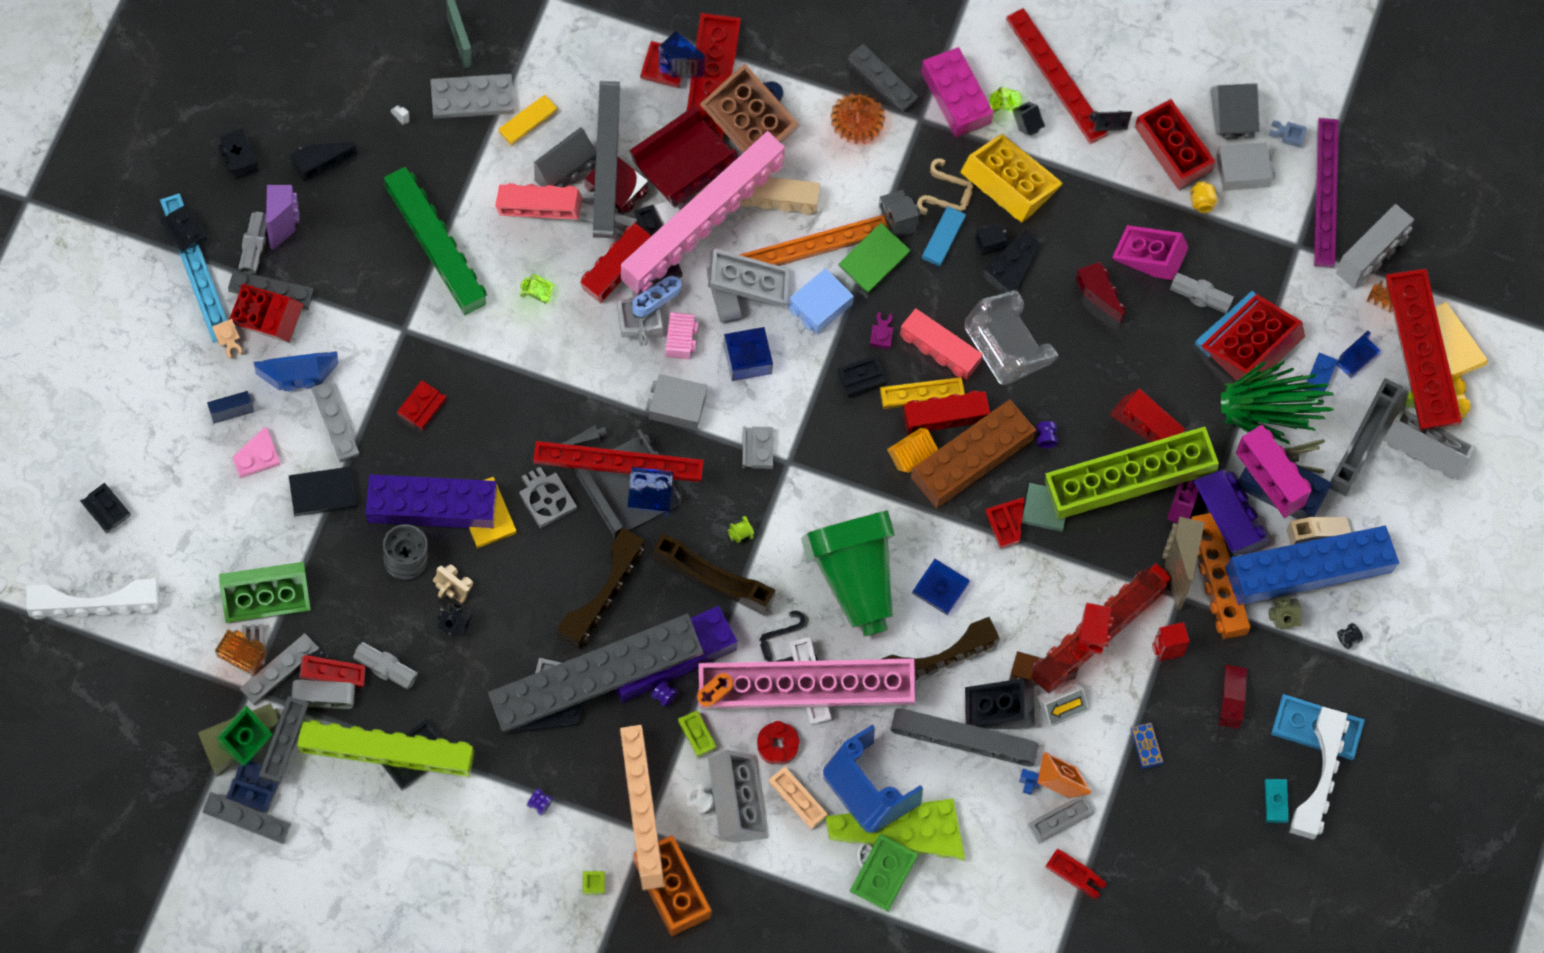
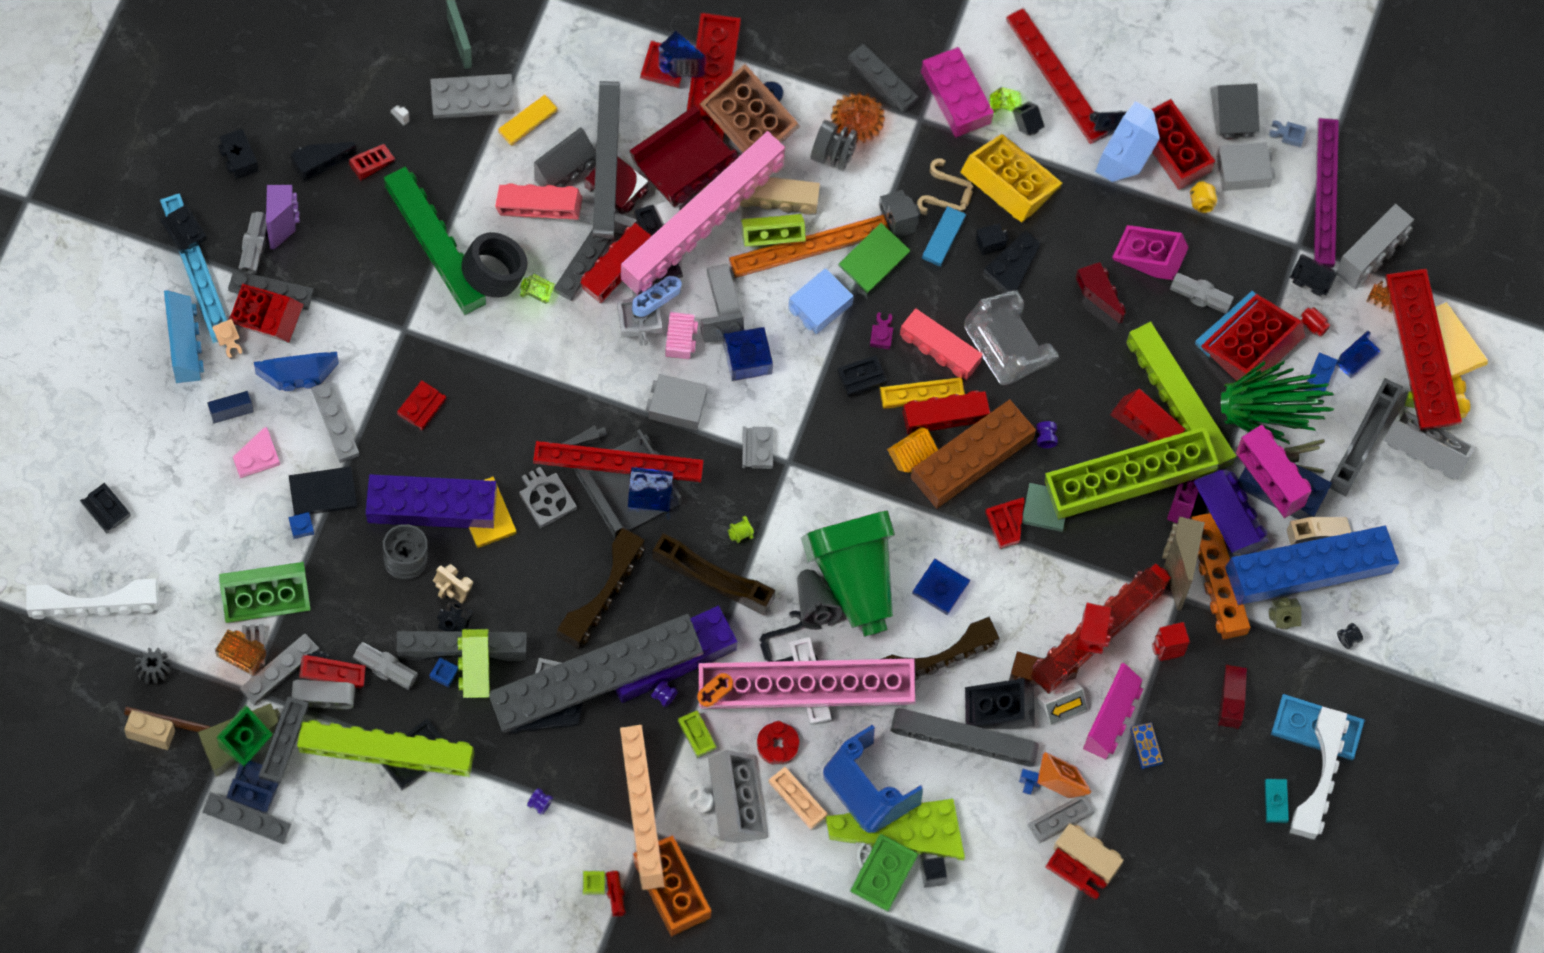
light grey plate [708,248,790,308] -> none
none -> reddish brown bar [124,707,210,732]
none -> tan brick [124,710,175,750]
none -> dark grey gear [134,647,171,685]
none -> dark azure slope [164,290,204,383]
none -> blue plate [288,512,314,539]
none -> red slope [349,144,395,181]
none -> dark grey arch [397,631,527,661]
none -> blue plate [430,658,458,688]
none -> lime brick [458,629,490,698]
none -> black tyre [461,232,528,298]
none -> dark grey plate [553,229,612,301]
none -> red pin [605,871,626,917]
none -> dark grey bracket [700,312,745,343]
none -> lime brick [741,214,806,247]
none -> dark grey cone [797,569,842,630]
none -> dark grey wheel [810,119,858,171]
none -> black brick [920,857,948,888]
none -> tan brick [1053,823,1123,886]
none -> dark pink slope [1083,662,1143,760]
none -> light blue wedge [1095,101,1160,182]
none -> lime brick [1127,322,1236,471]
none -> black hinge [1289,254,1339,297]
none -> red brick [1300,307,1331,337]

